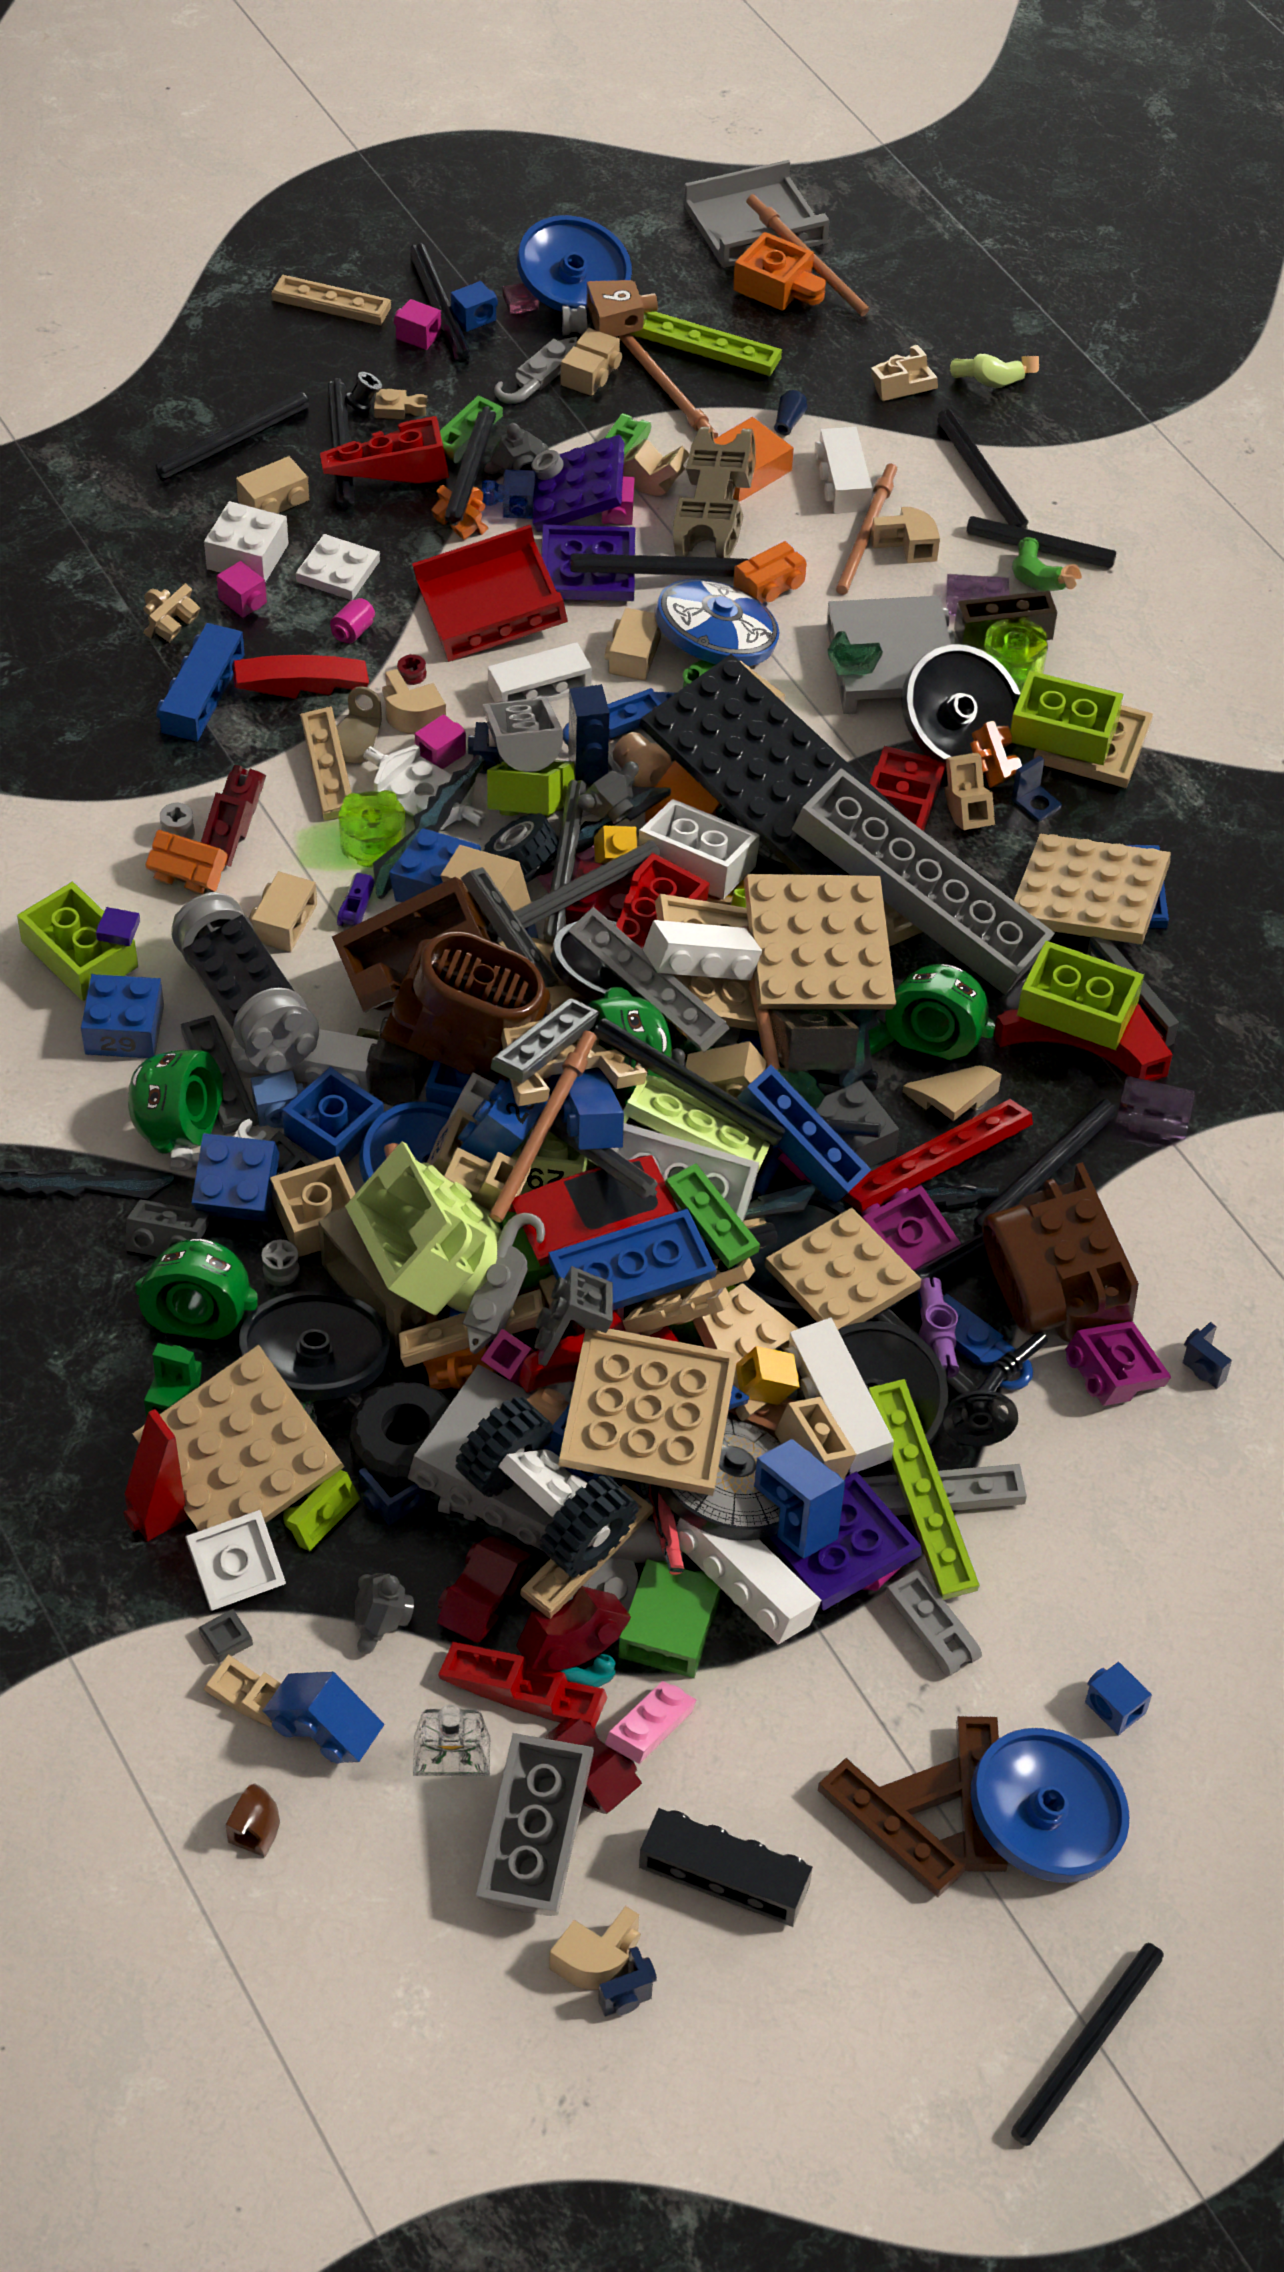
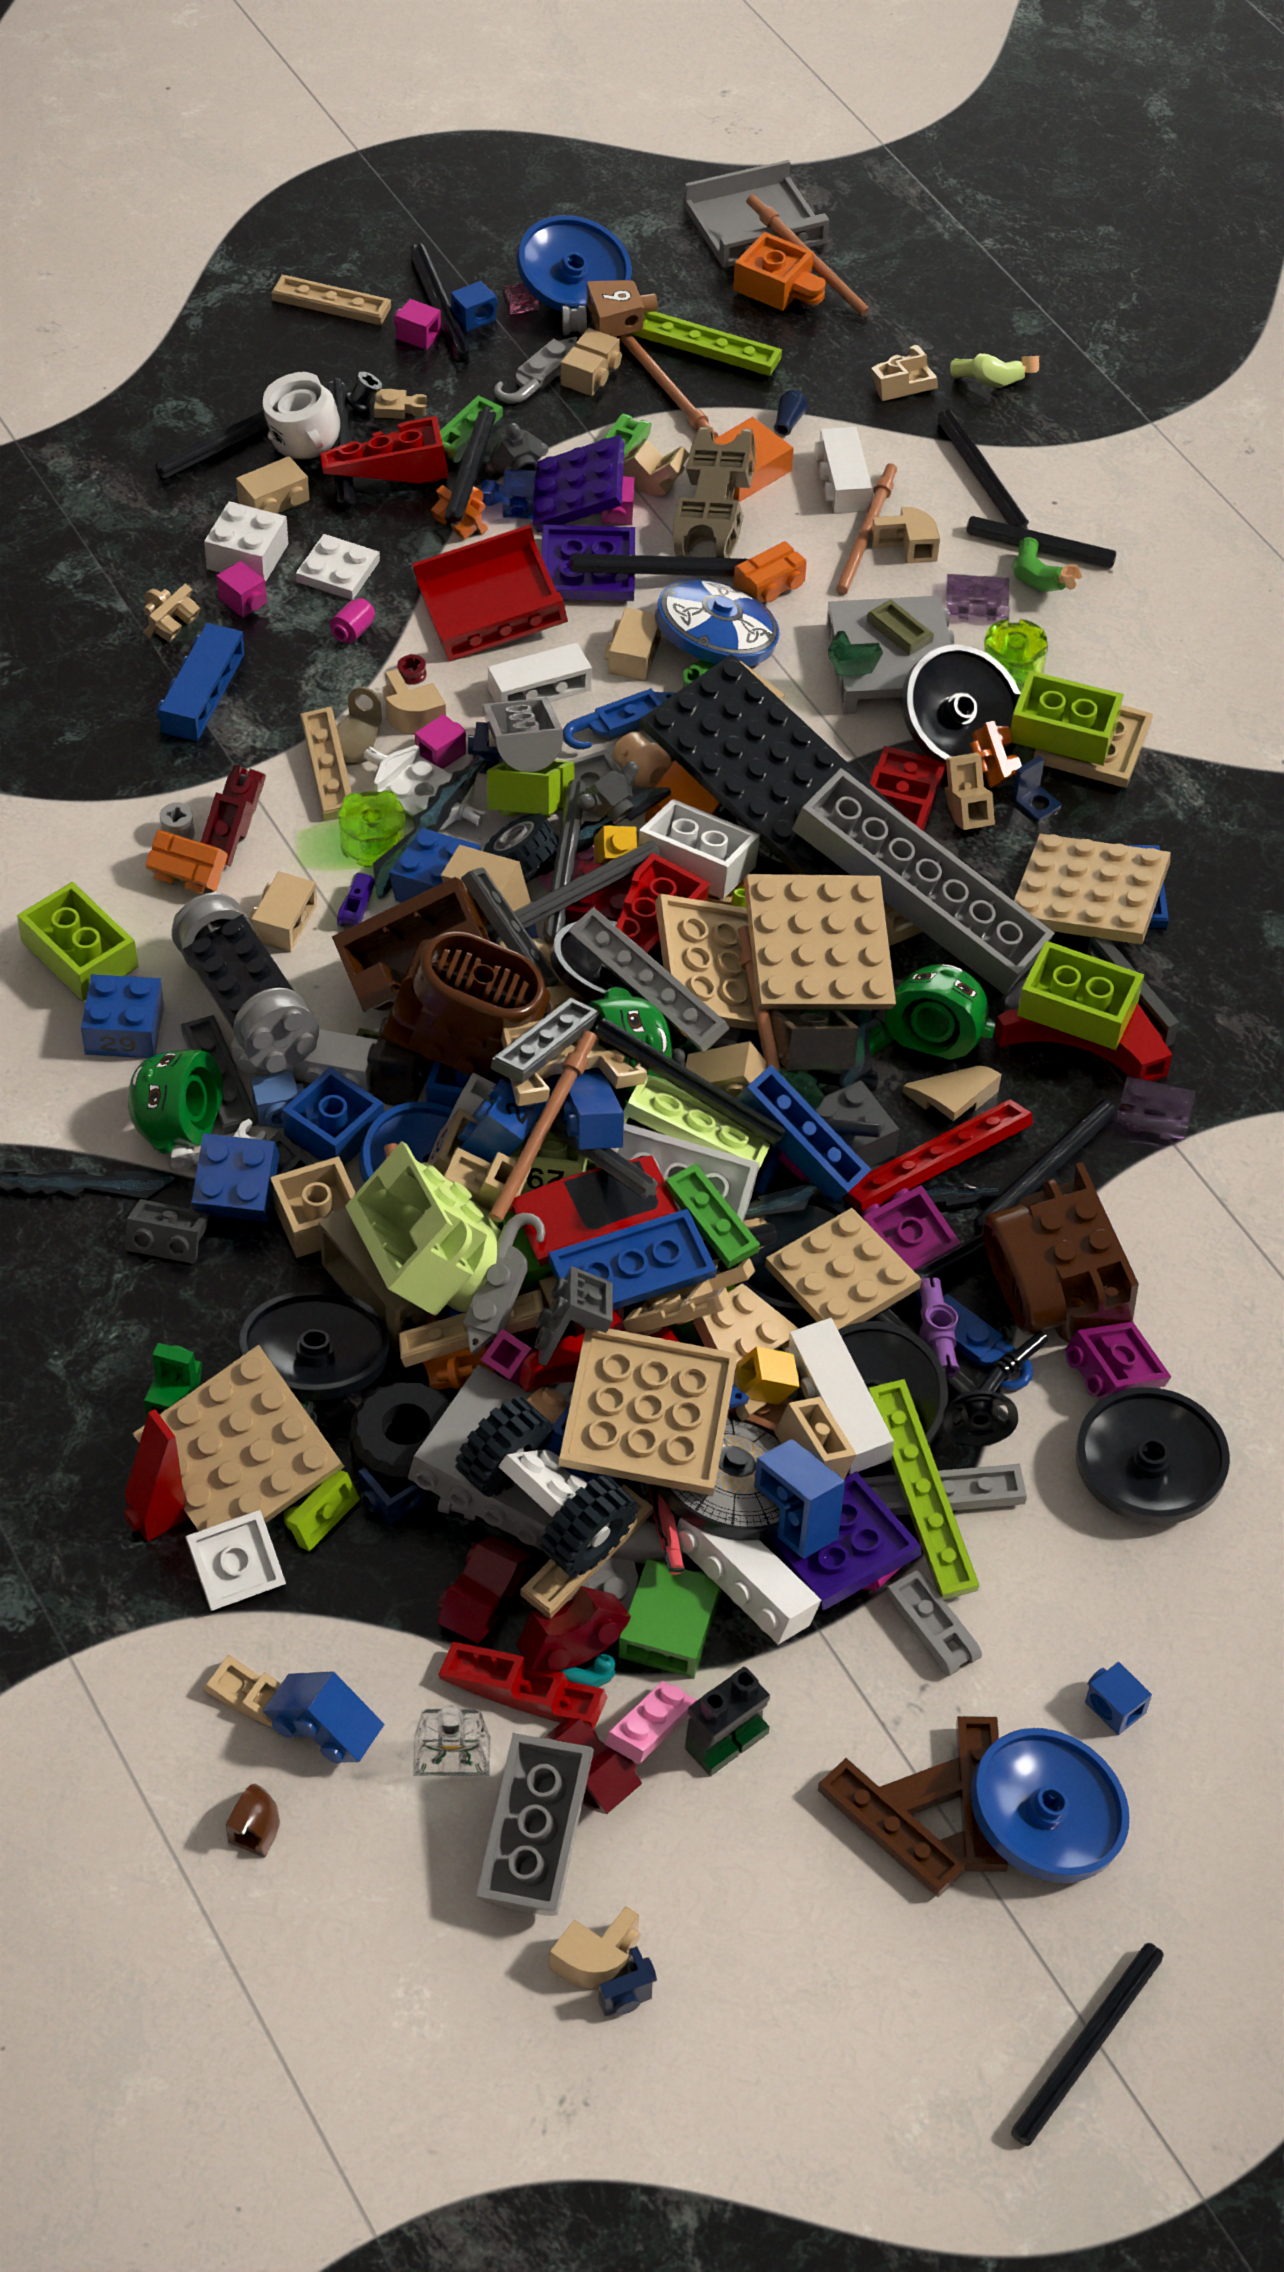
dark purple tile [96,907,140,946] -> none
green piece [135,1239,258,1340] -> none
dark grey tile [198,1609,253,1663] -> none
red slope [232,655,369,699] -> none
light grey wheel [261,1240,300,1286] -> none
dark grey rock [355,1573,414,1654] -> none
light grey tile [531,450,564,480] -> none
dark blue brick [568,684,610,785] -> none
black brick [639,1808,813,1927] -> none
white brick [643,920,762,980] -> none
dark brown brick [954,590,1058,648] -> none
dark blue bracket [1182,1322,1232,1389] -> none
none -> white piece [263,372,340,460]
none -> black hips [685,1667,770,1777]
none -> olive tile [867,599,934,656]
none -> black dish [1076,1387,1230,1524]

